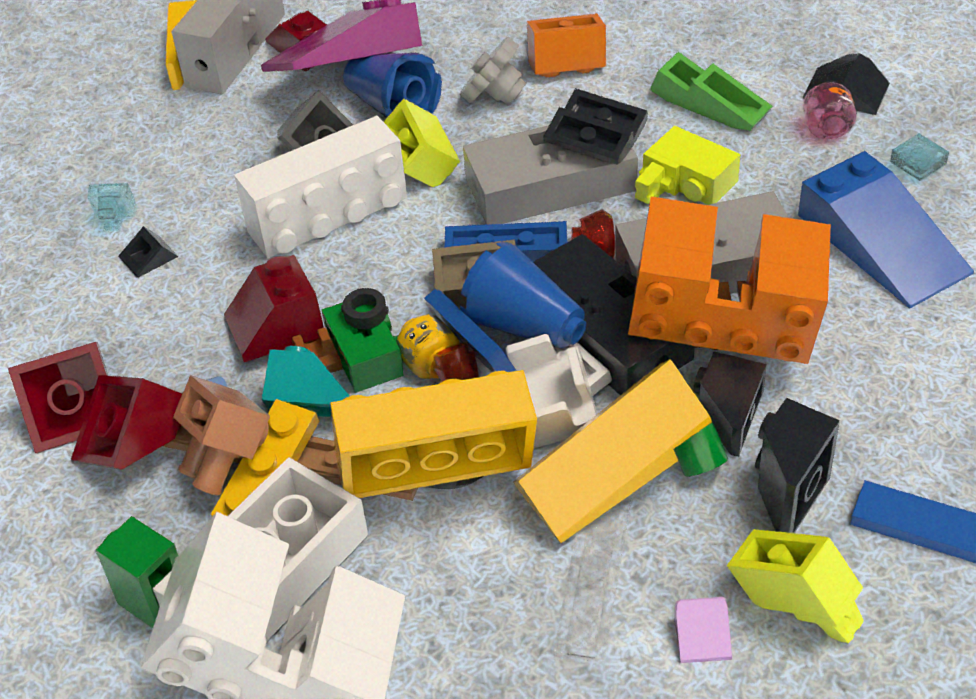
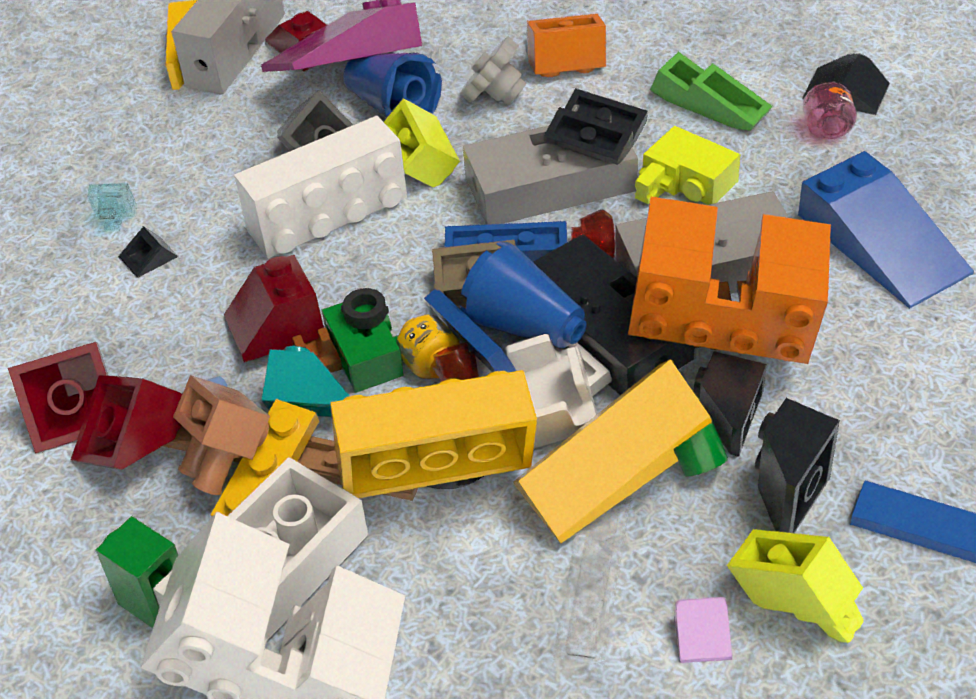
clear light blue plate [890,133,949,181] -> none

